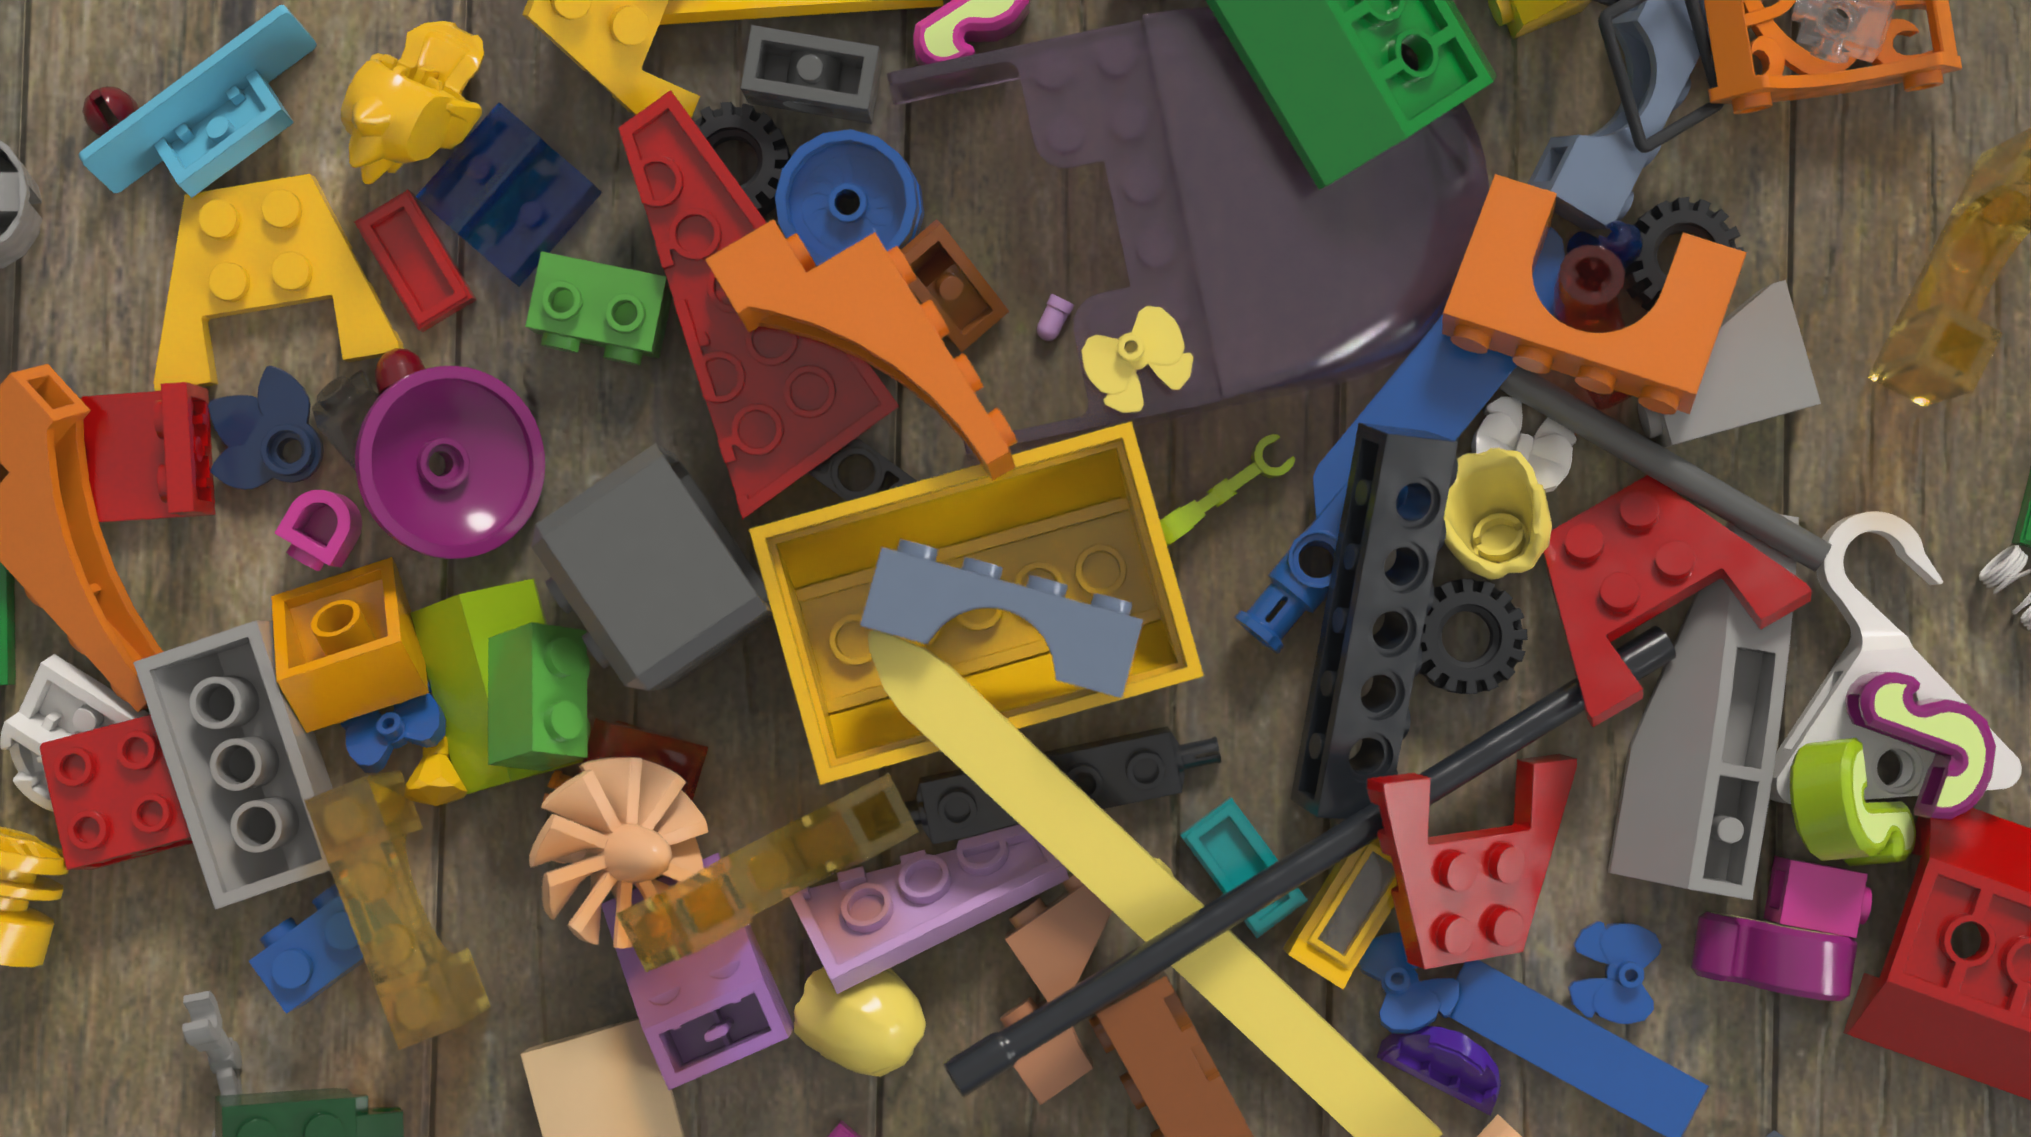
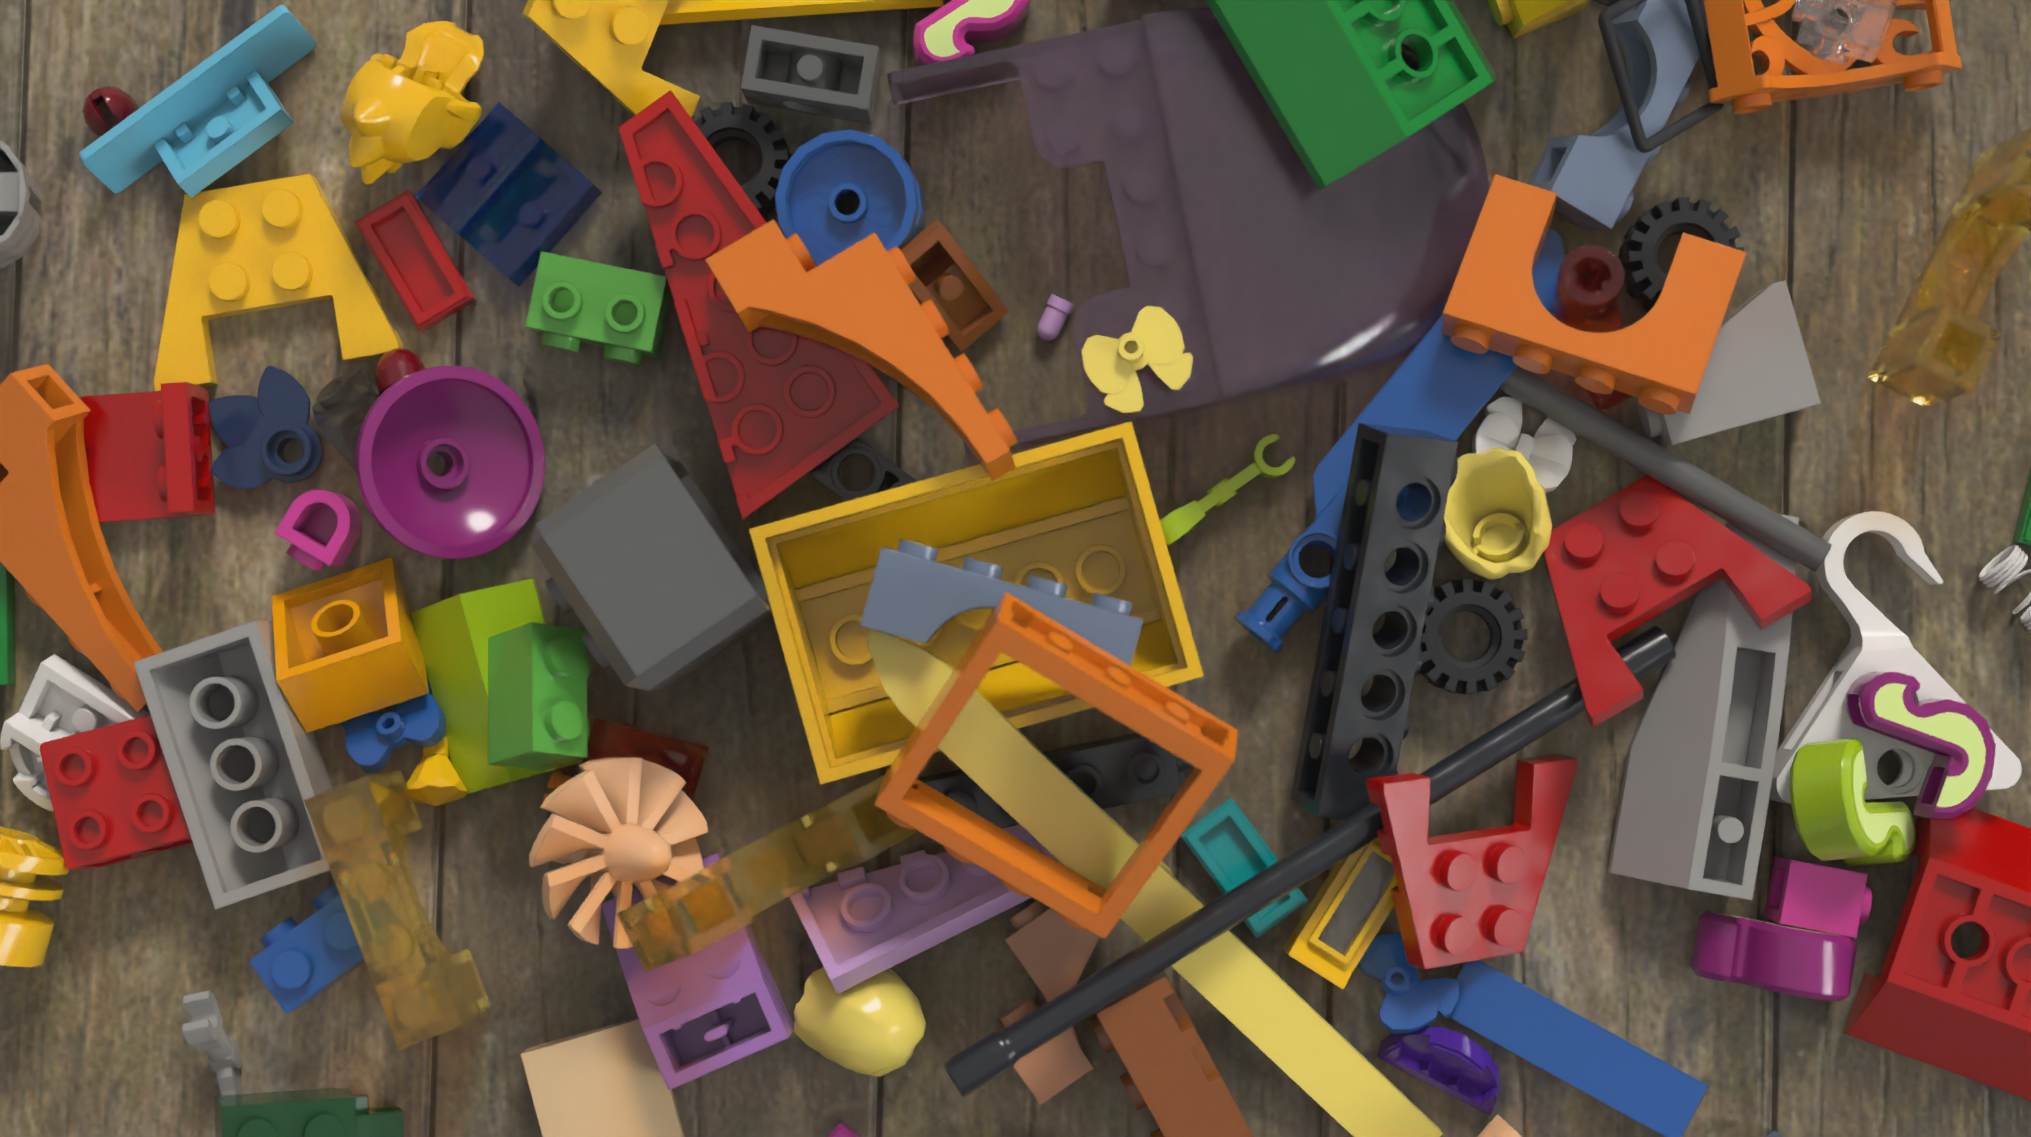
clear blue arm [1567,220,1643,279] -> none
blue piece [1568,921,1662,1024] -> none
none -> orange window [874,592,1238,939]

